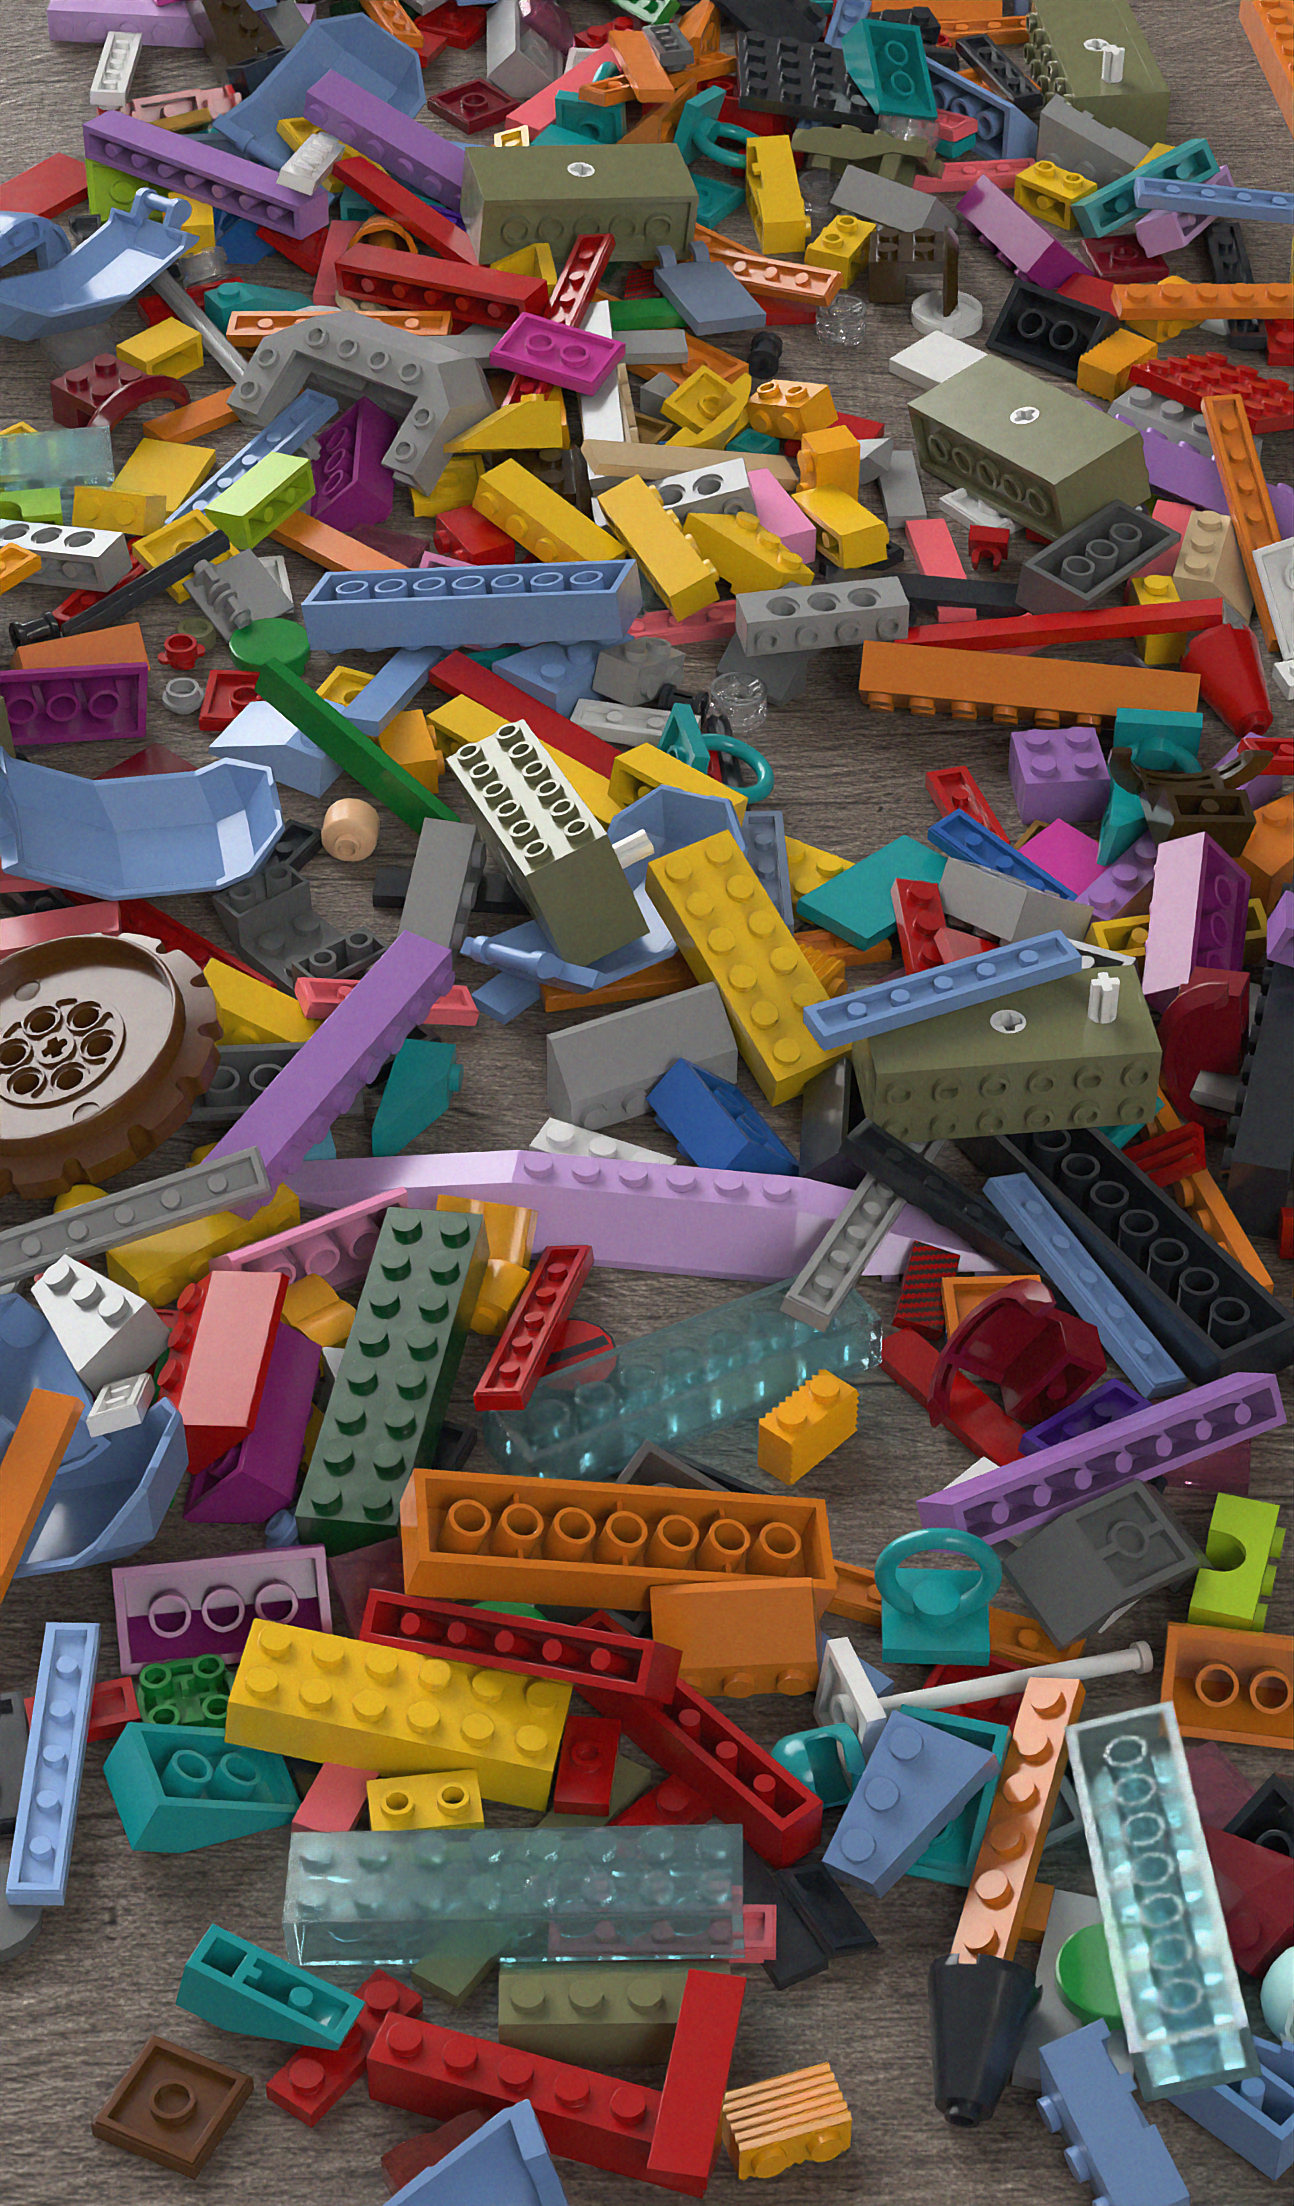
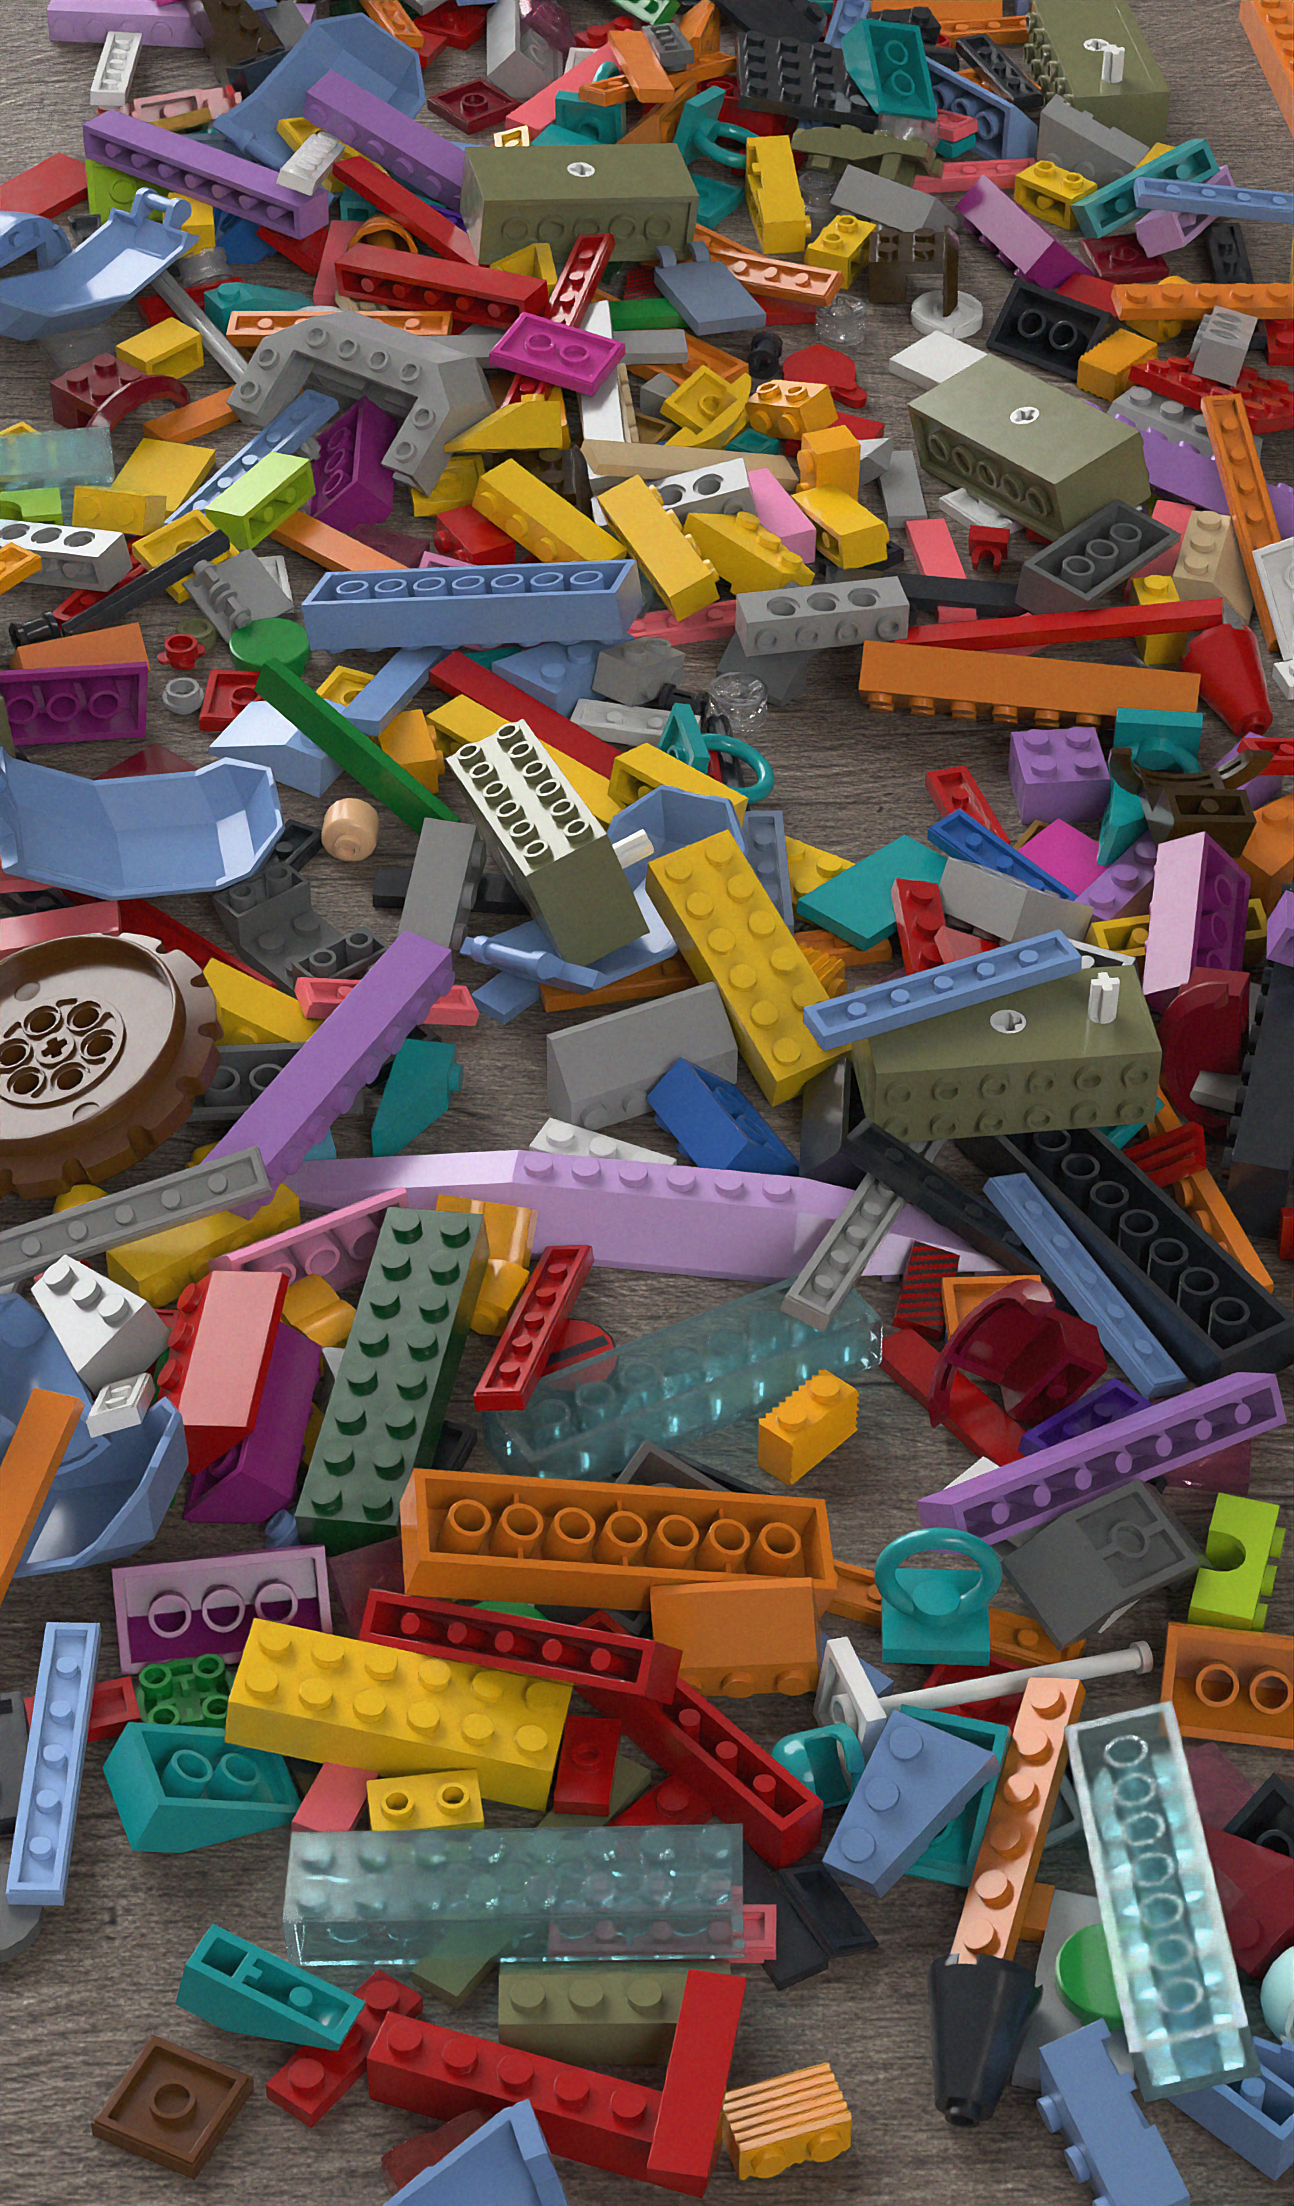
none -> red tile [782,344,867,409]
none -> light grey brick [1188,305,1258,386]

